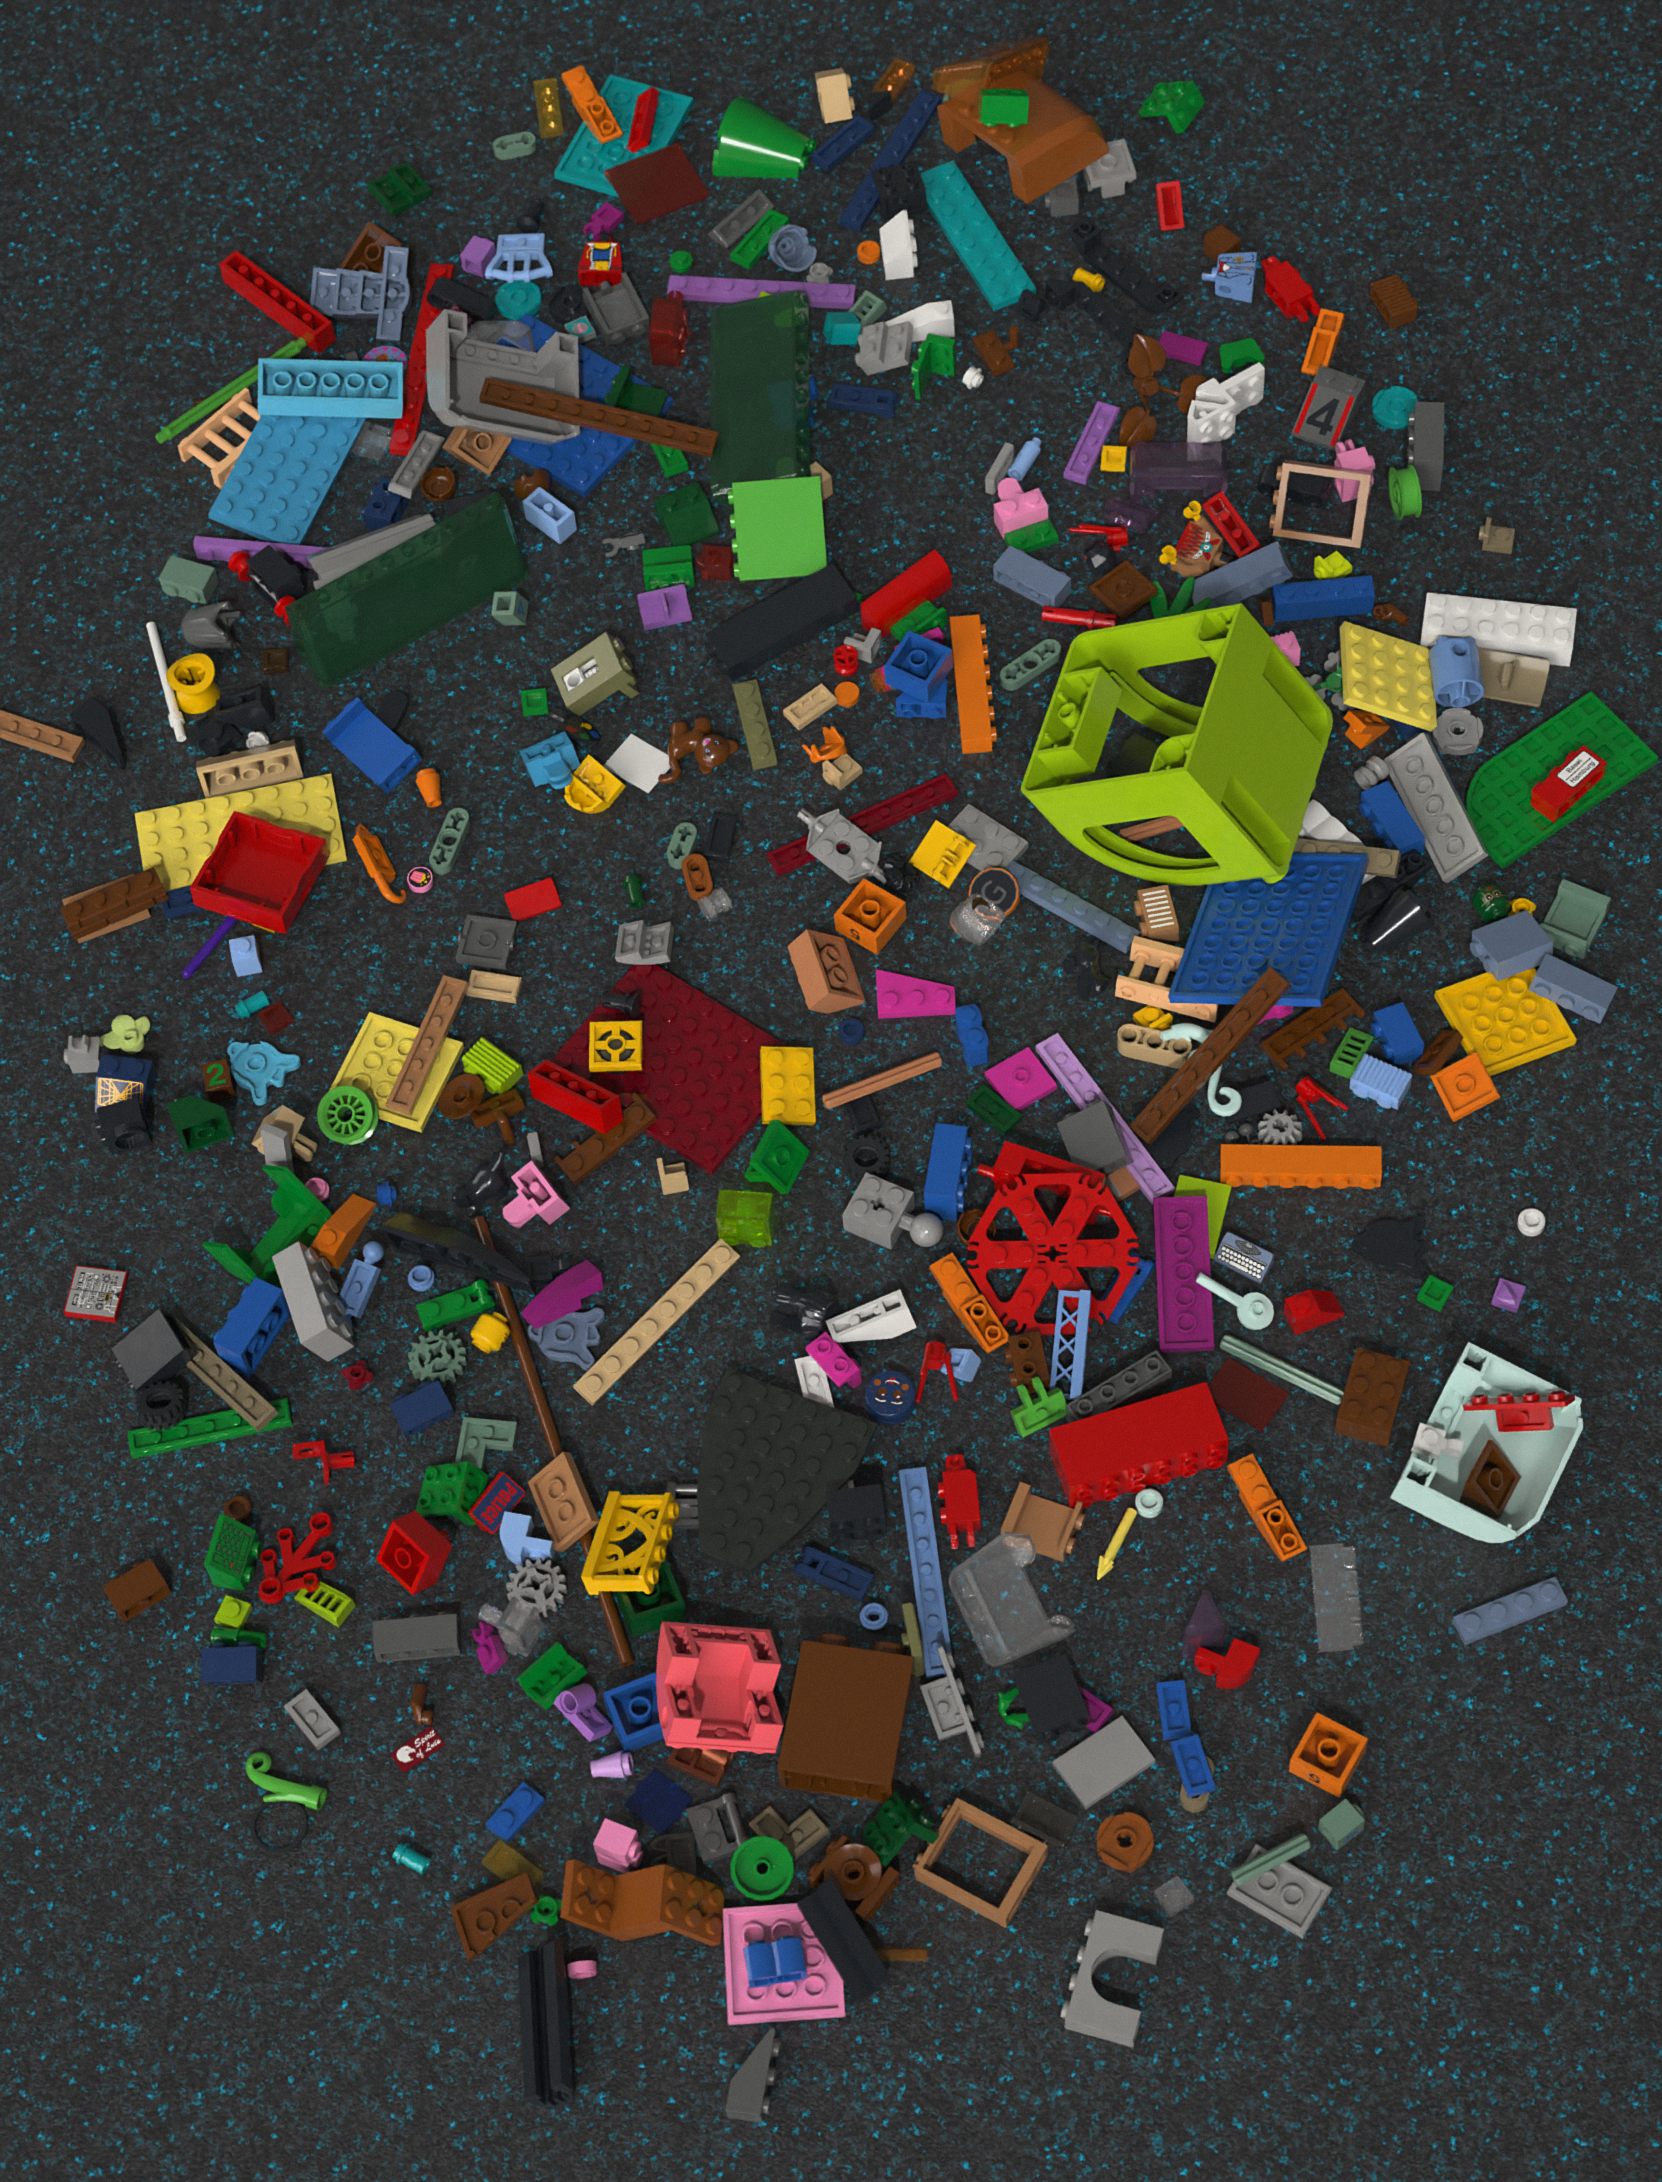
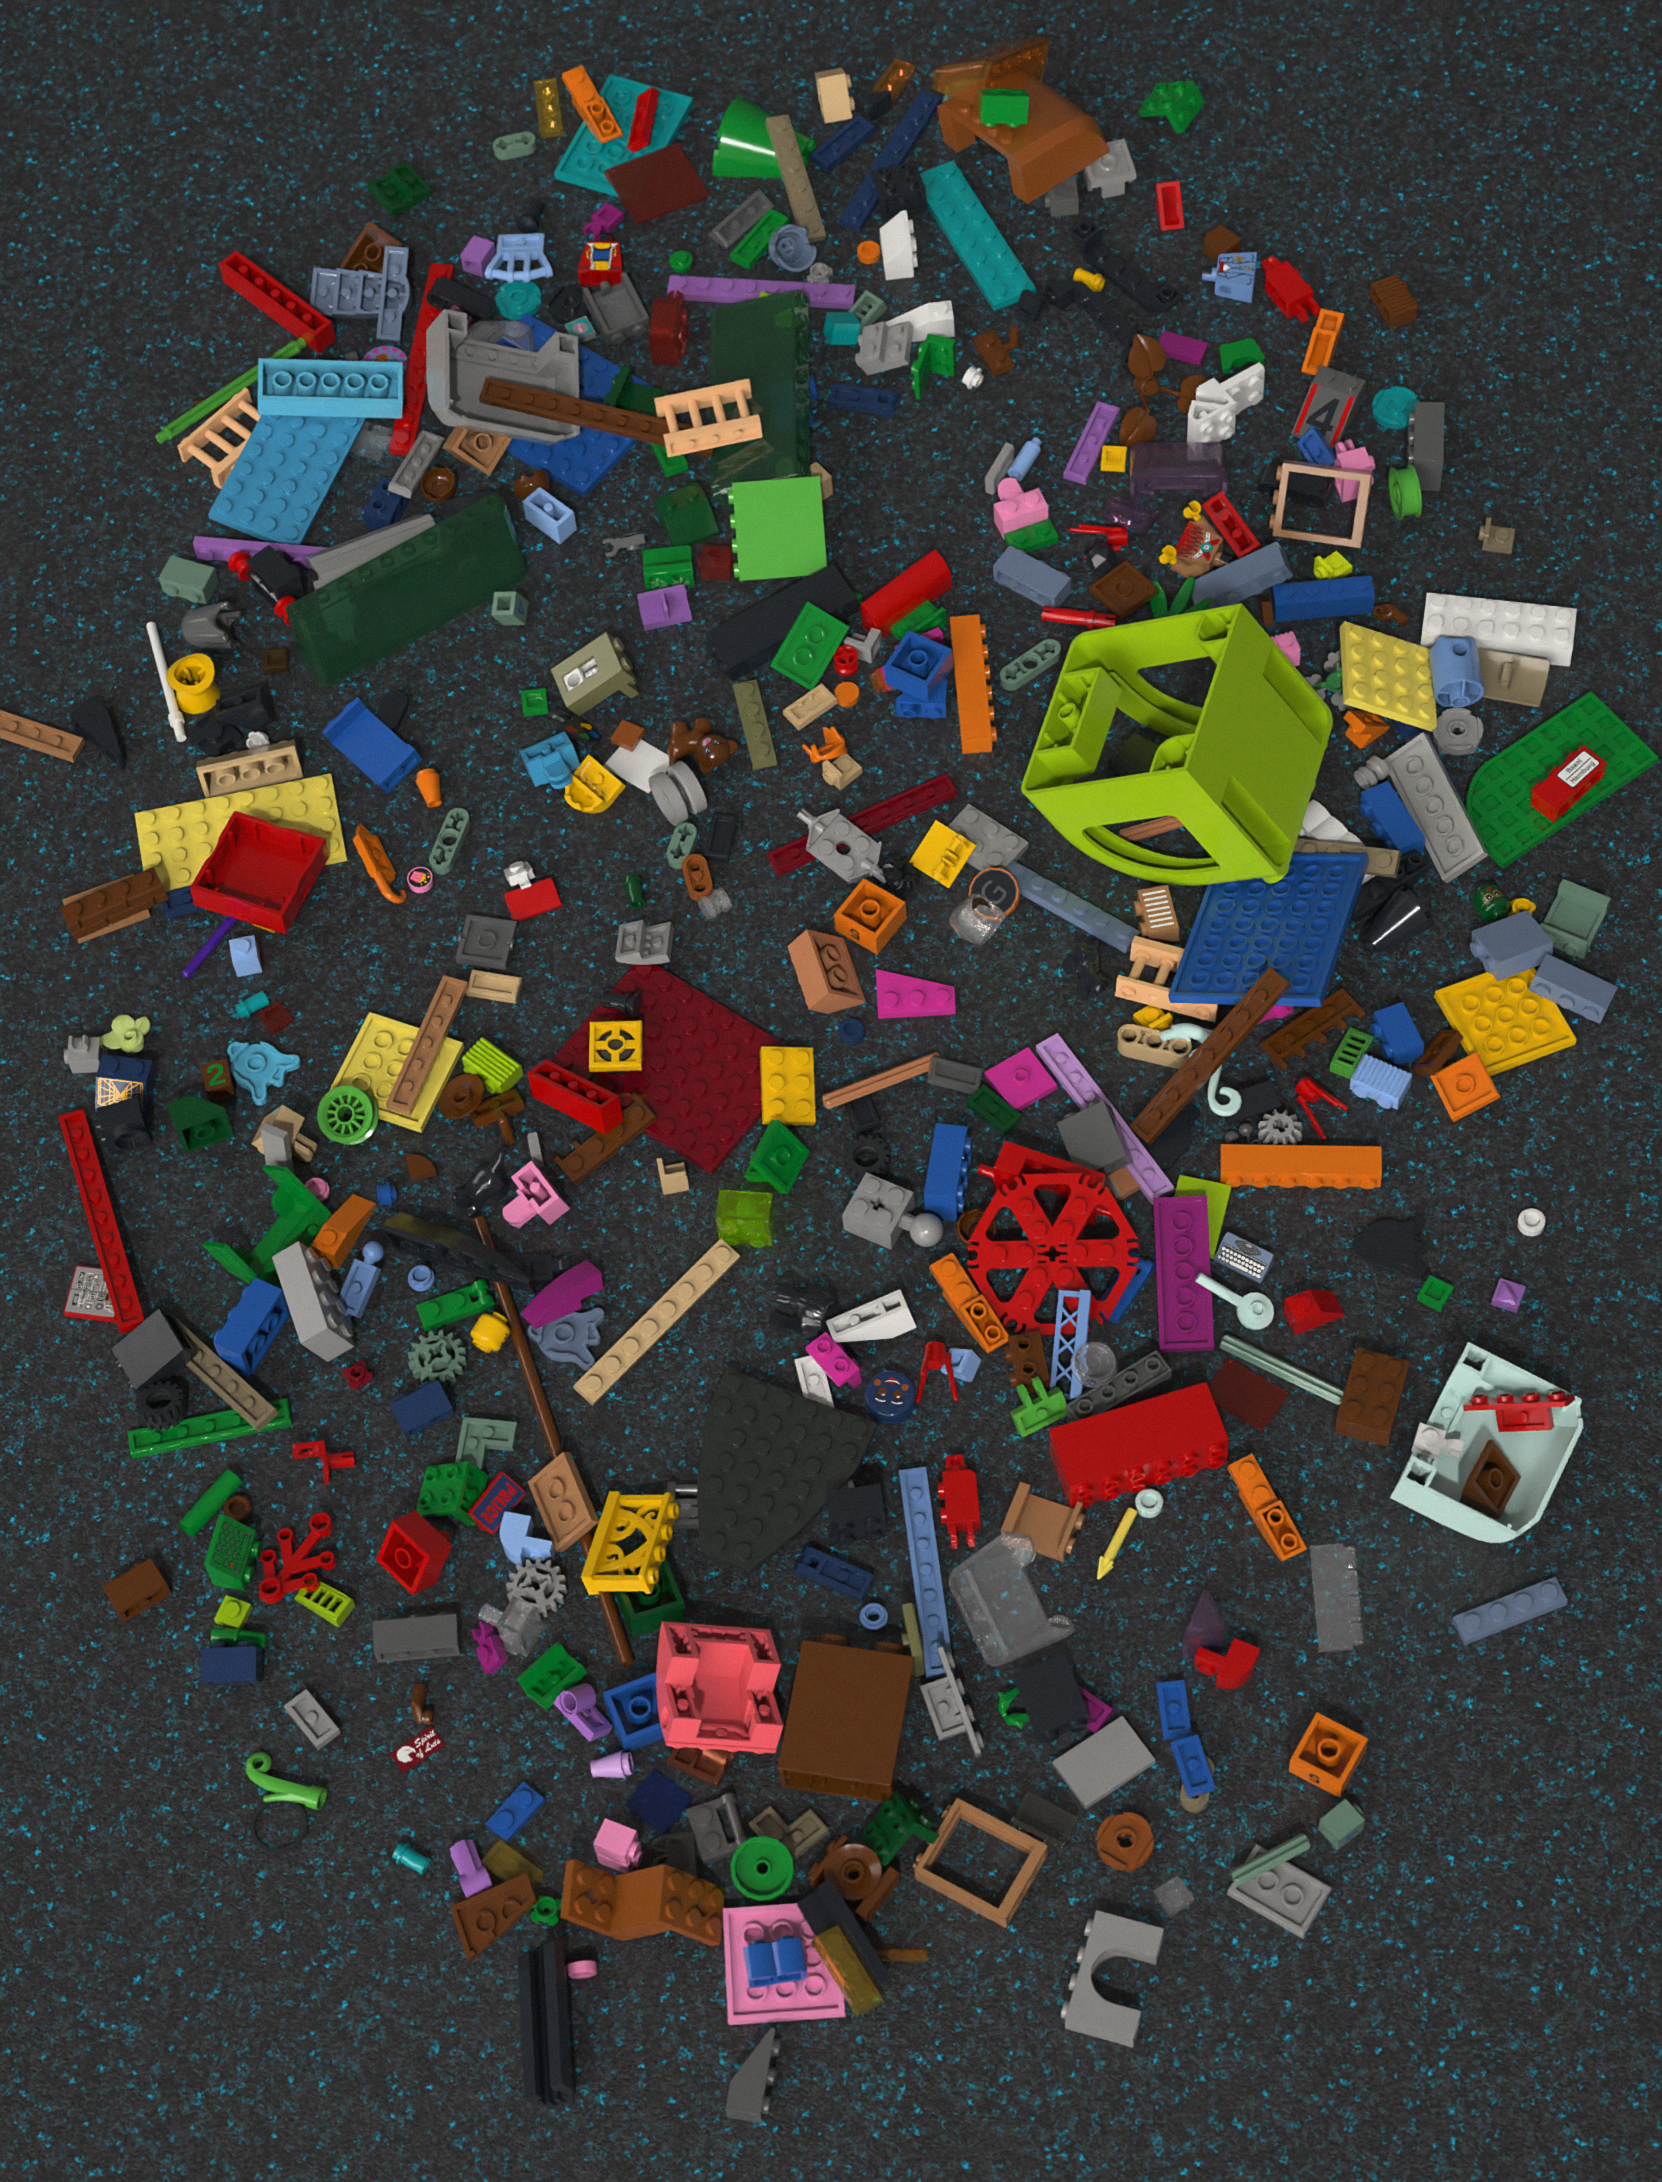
blue brick [955,1004,989,1067] -> none
none -> red plate [58,1109,145,1334]
none -> green piece [178,1469,242,1537]
none -> reddish brown tile [406,1154,437,1182]
none -> medium lavender piece [449,1839,493,1899]
none -> white plate [503,861,535,889]
none -> dark orange tile [610,720,645,752]
none -> light grey wheel [648,761,707,826]
none -> light nougat fence [654,379,763,457]
none -> dark tan plate [765,114,826,242]
none -> green plate [769,602,849,691]
none -> clear yellow plate [811,1925,883,2017]
none -> dark grey tile [927,1056,982,1095]
none -> clear hat [1071,1342,1118,1388]
none -> blue plate [1297,426,1336,478]

